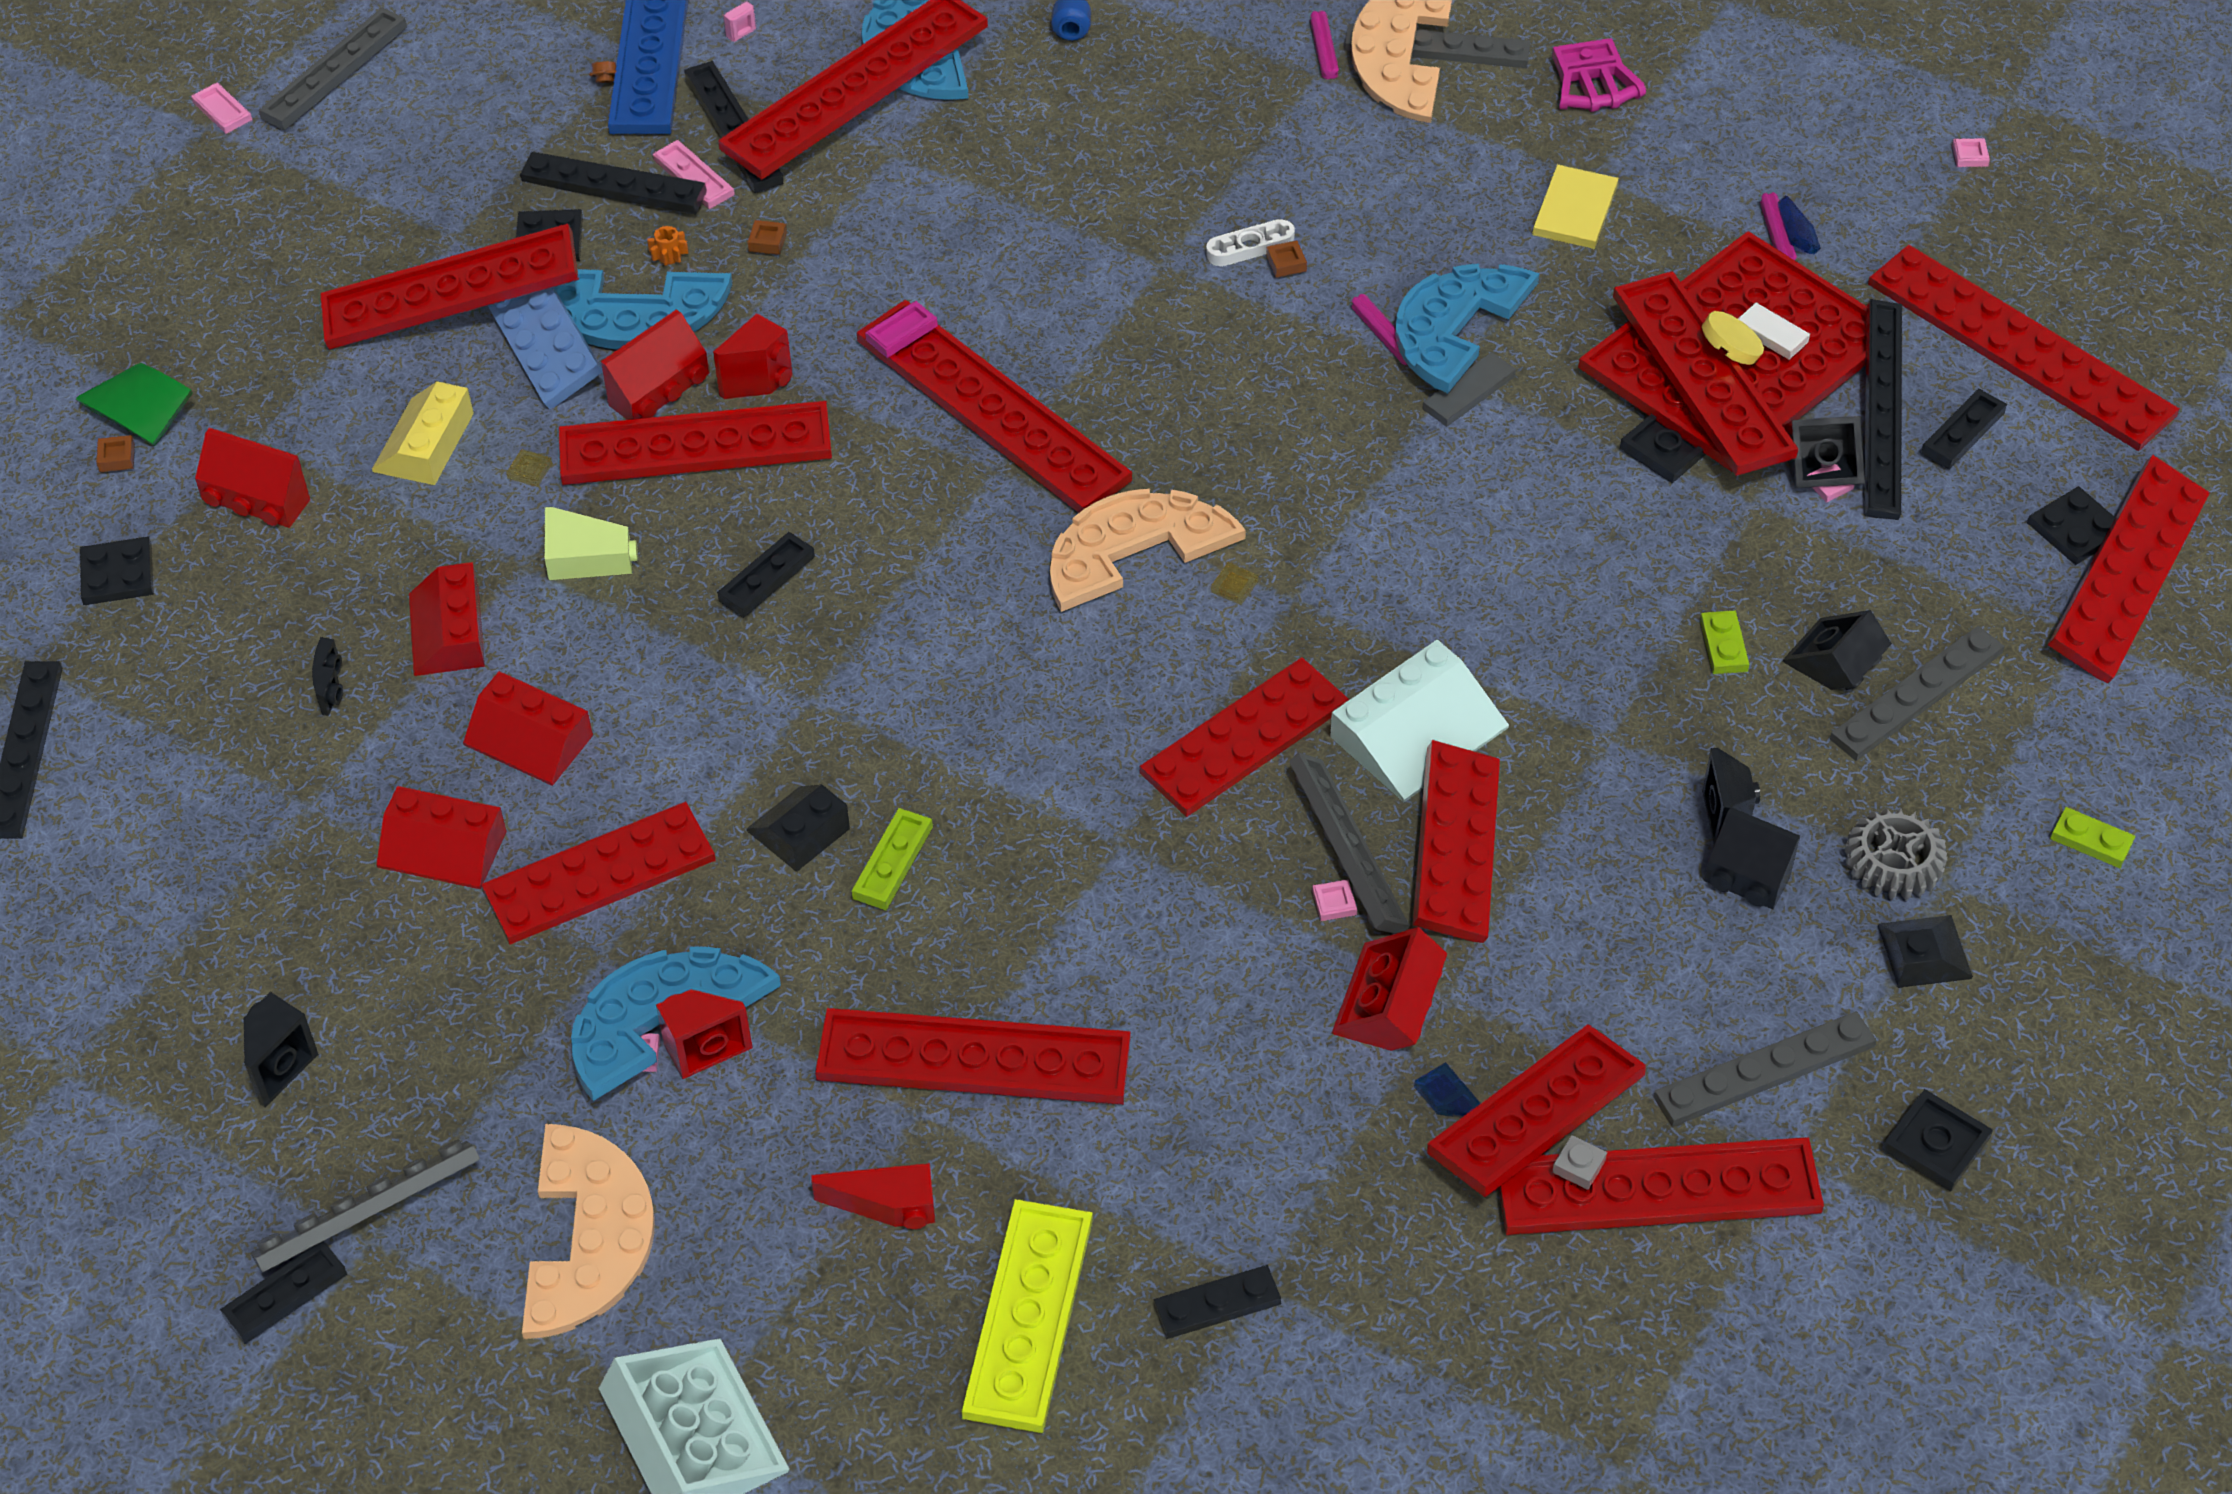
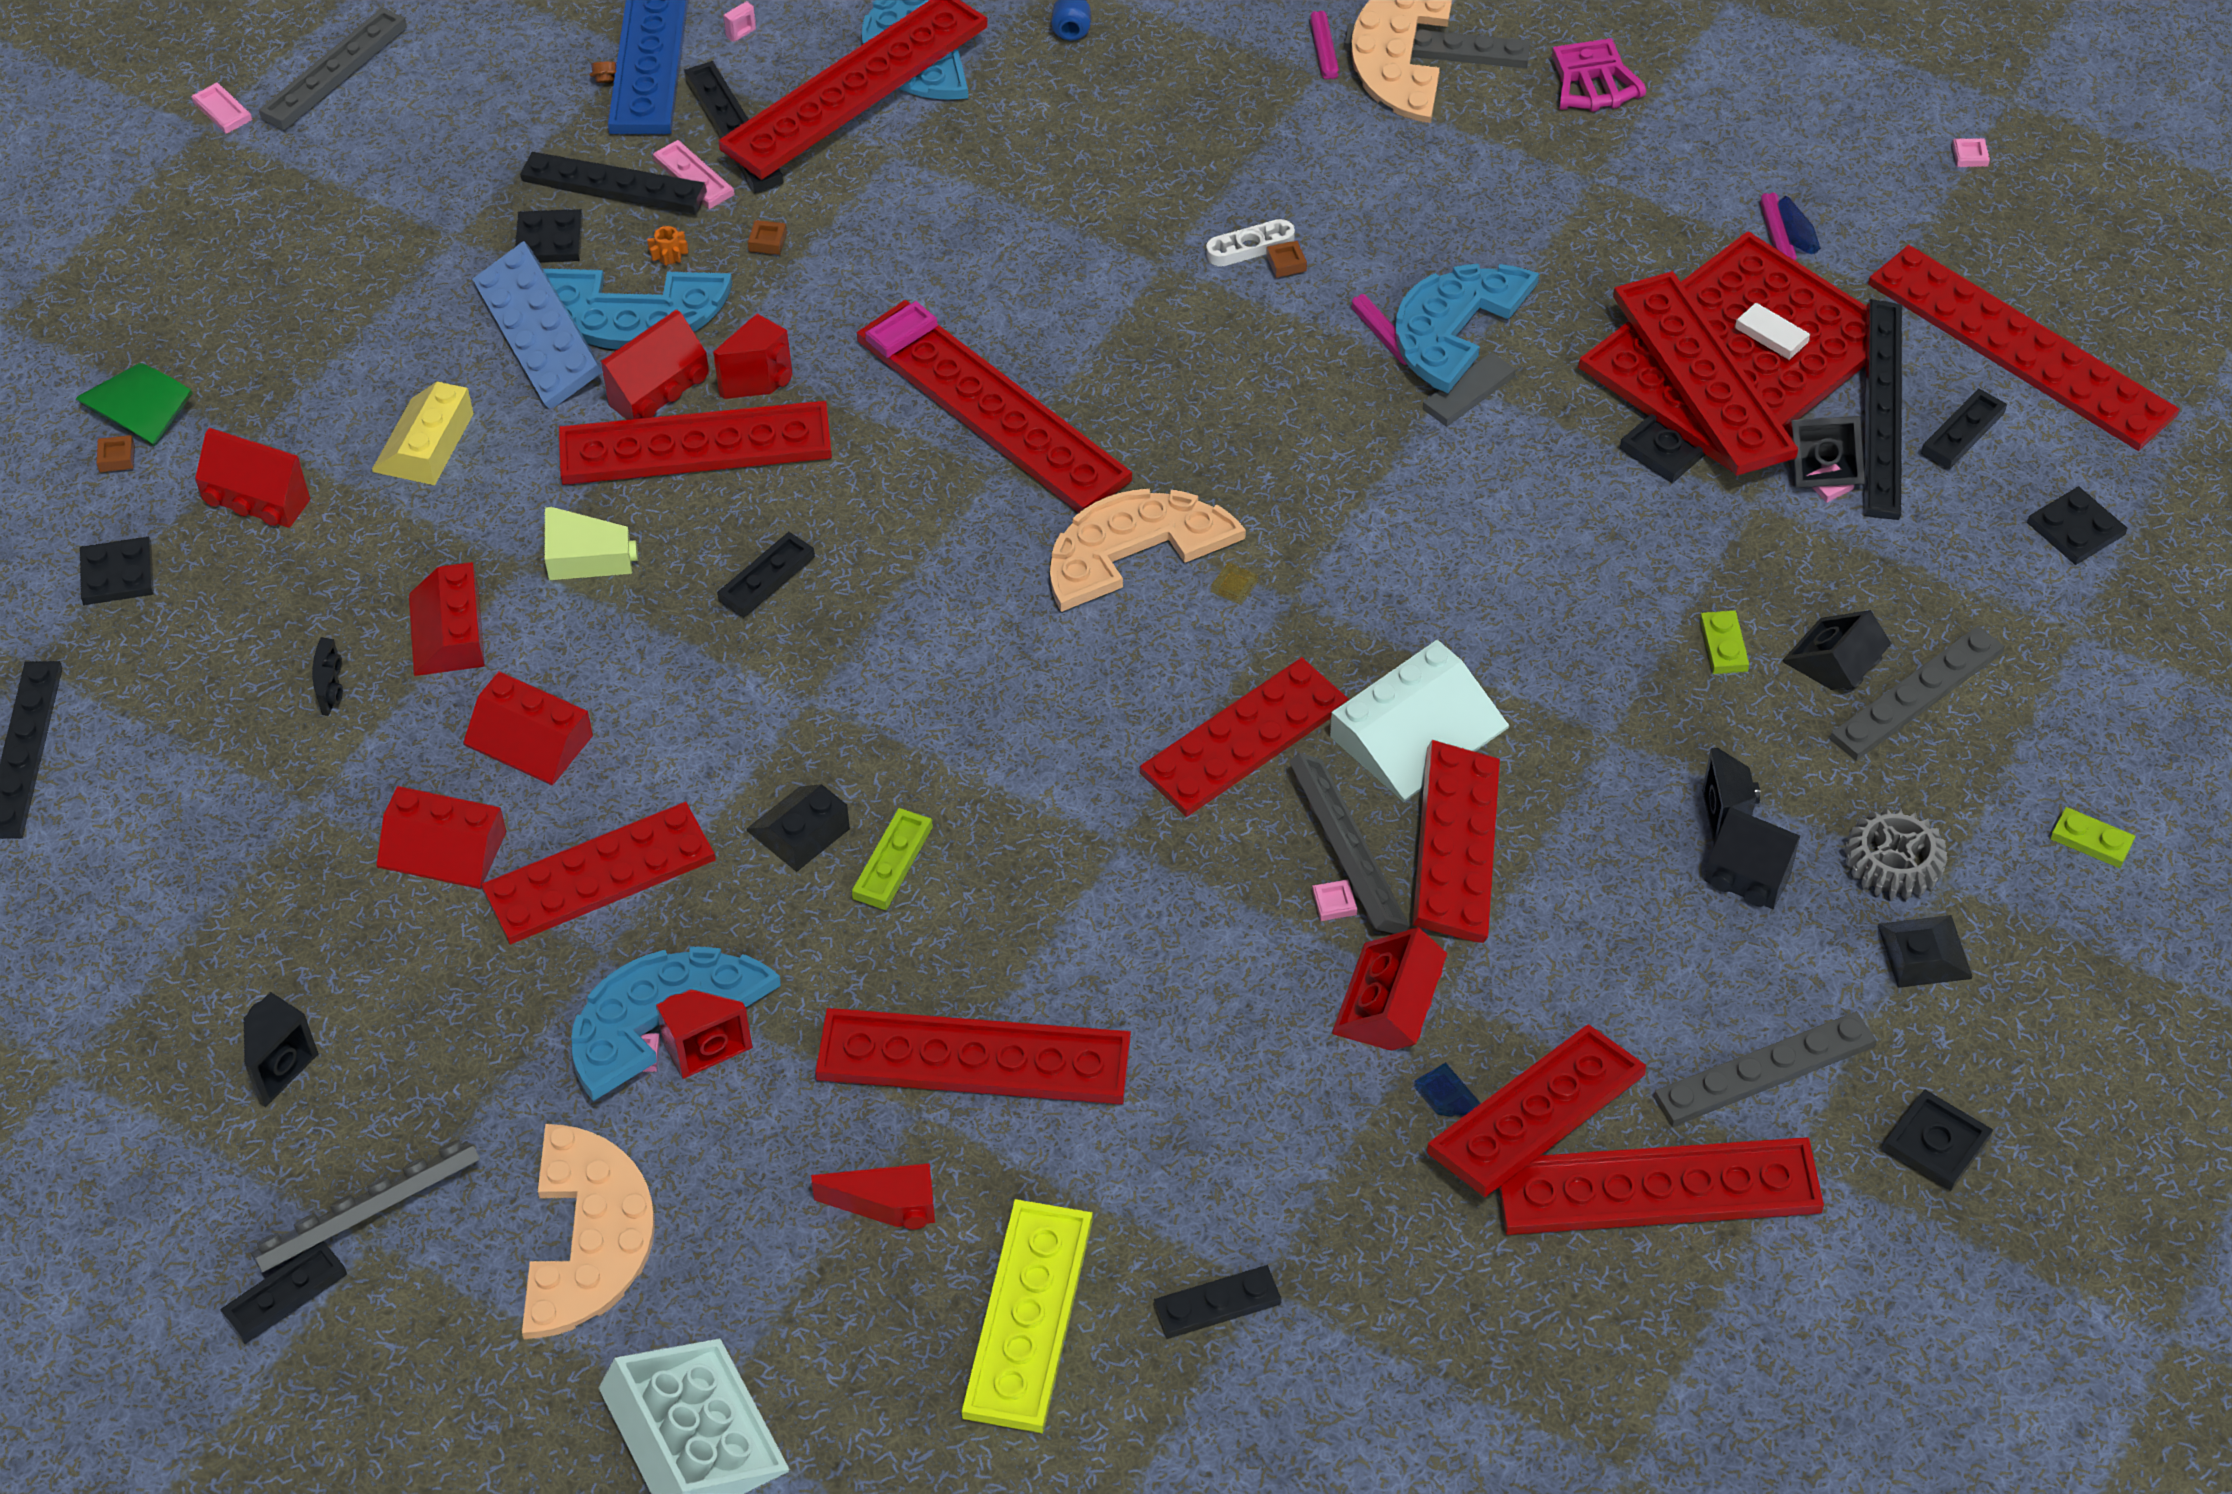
red plate [320,224,579,349] -> none
clear yellow tile [506,449,553,487] -> none
light yellow tile [1533,165,1619,249] -> none
light grey plate [1553,1135,1607,1190] -> none
light yellow tile [1702,311,1764,365] -> none
red plate [2047,455,2210,683] -> none

